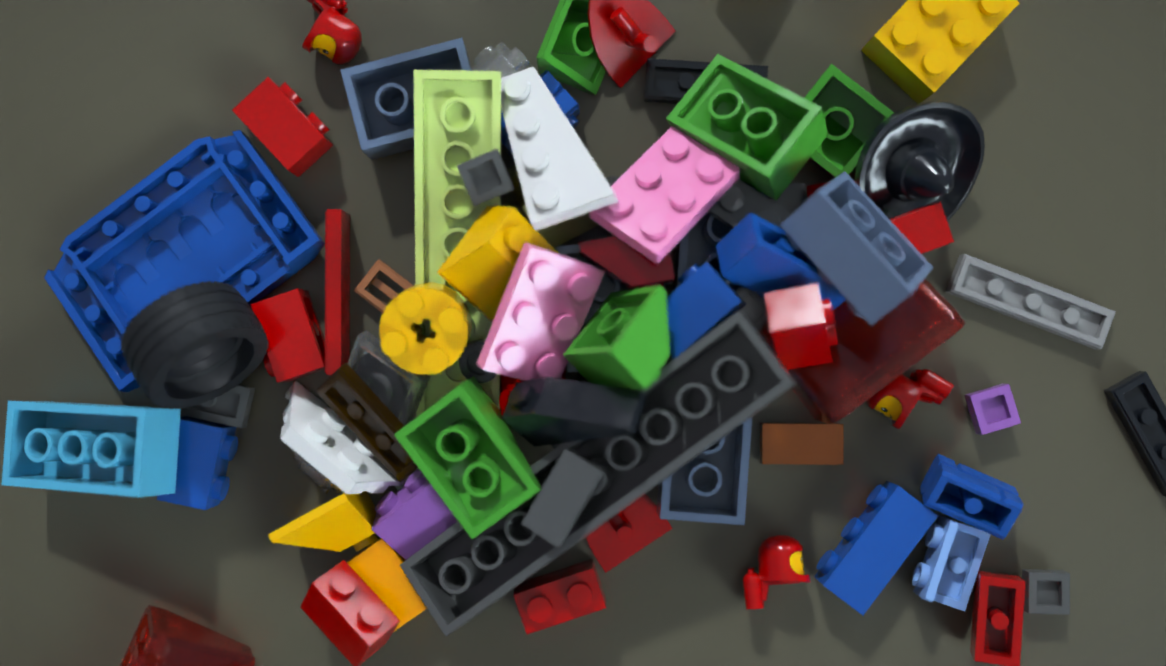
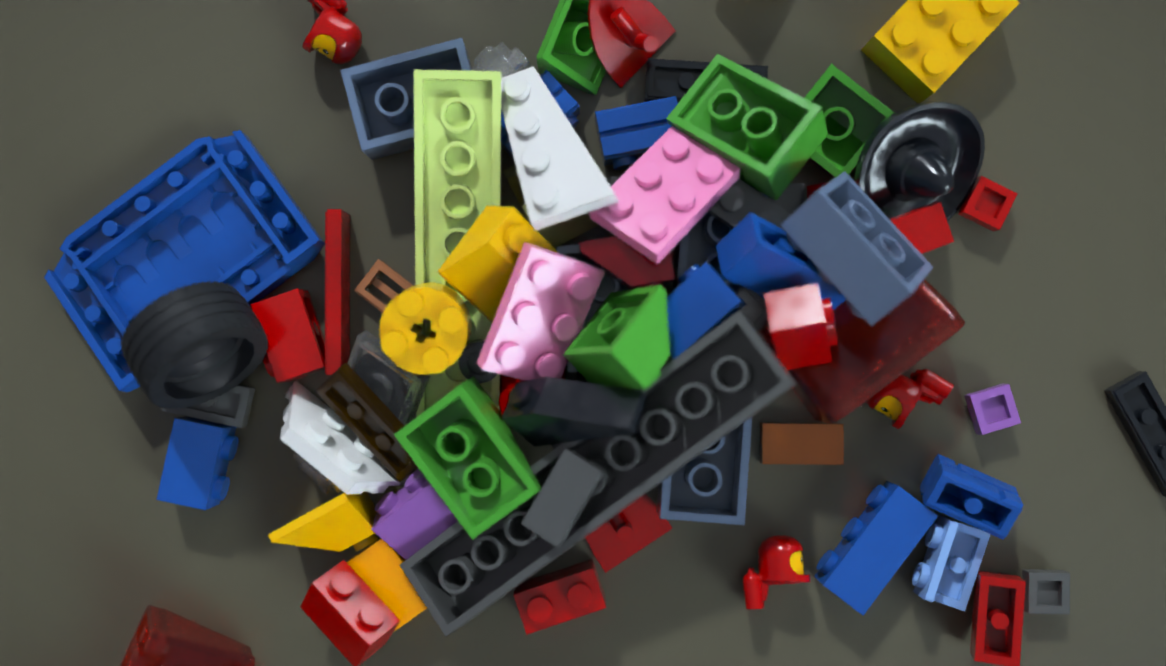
medium azure brick [1,401,181,497] -> none
red brick [232,77,333,177] -> none
dark grey plate [456,148,515,206] -> none
light grey tile [946,254,1116,350] -> none
none -> blue brick [595,96,678,170]
none -> red plate [958,176,1018,232]

